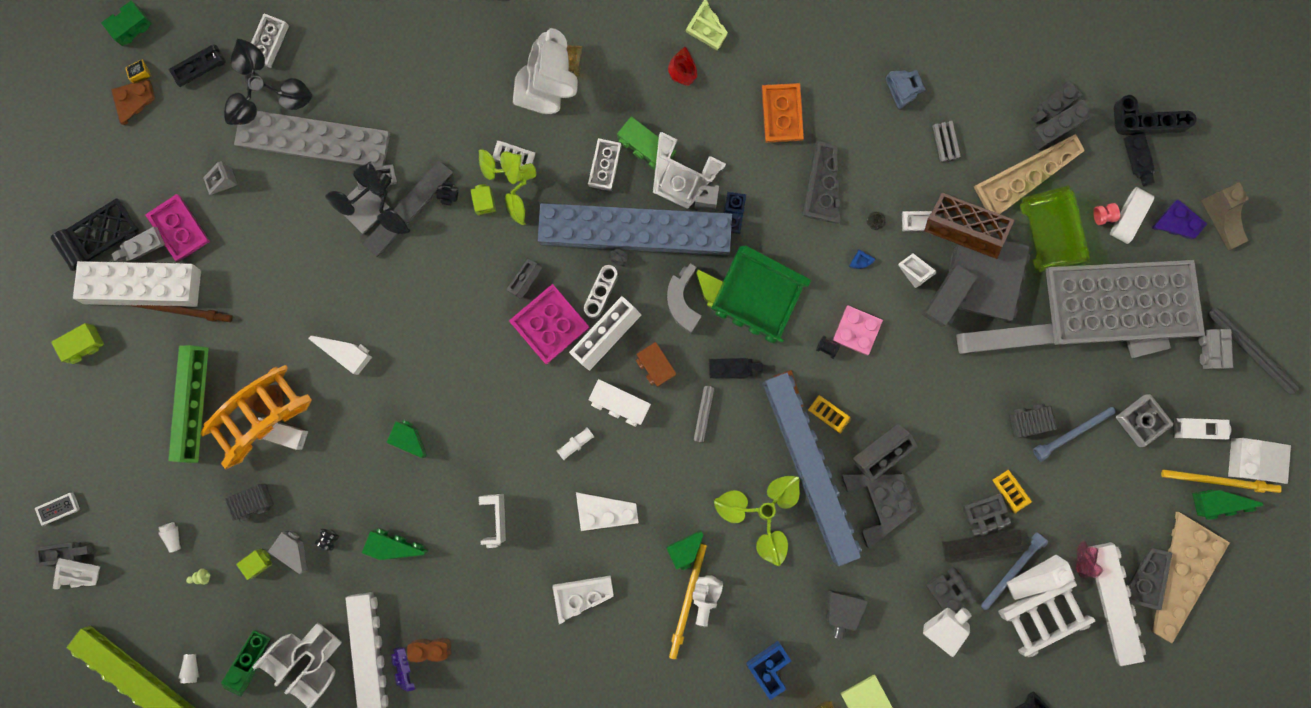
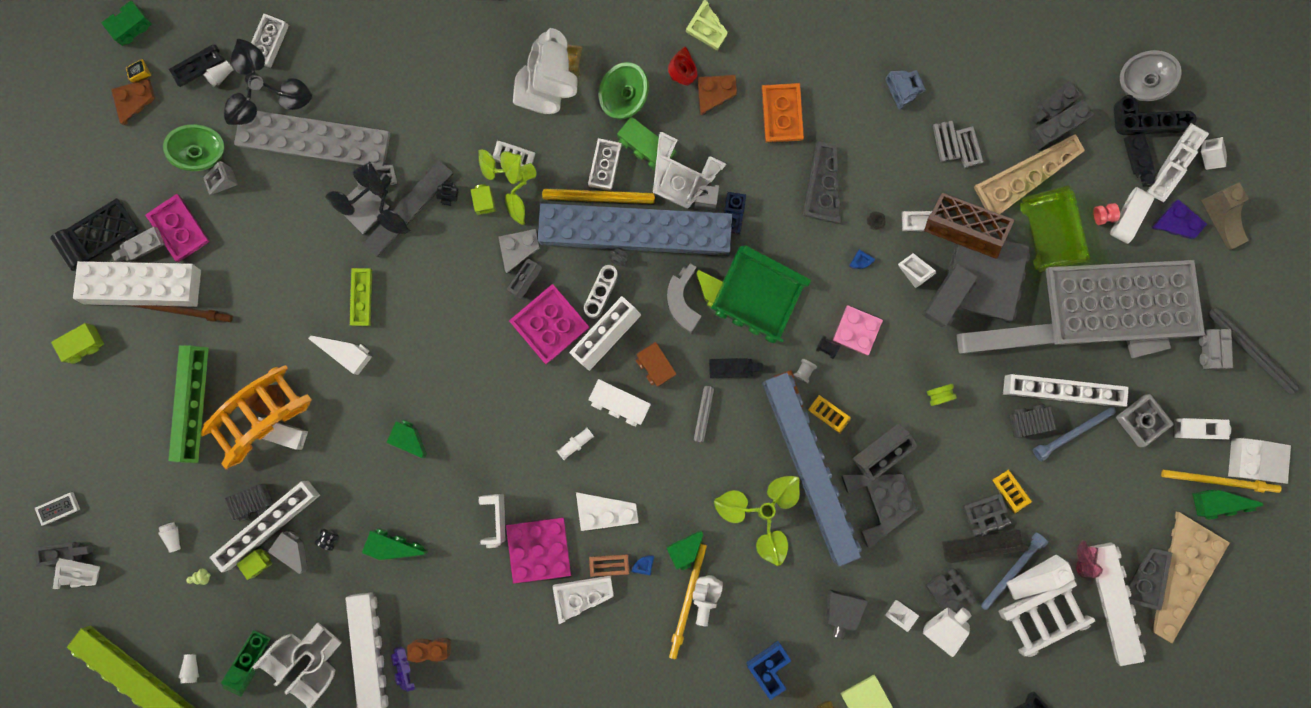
none -> bright green dish [163,124,224,171]
none -> white cone [203,61,234,87]
none -> white brick [210,481,320,573]
none -> lime plate [350,268,372,326]
none -> light grey wing [498,229,540,273]
none -> dark pink plate [506,517,571,584]
none -> yellow axle [542,189,655,204]
none -> nougat tile [589,554,629,577]
none -> bright green dish [599,62,649,119]
none -> blue tile [631,555,654,575]
none -> dark orange wing [698,75,737,115]
none -> light grey bush [793,359,817,384]
none -> white panel [885,600,919,632]
none -> lime wheel [926,383,957,406]
none -> light grey tile [955,126,984,168]
none -> white brick [1003,374,1128,407]
none -> light grey dish [1120,50,1182,101]
none -> white slope [1147,123,1209,203]
none -> white panel [1201,137,1227,170]

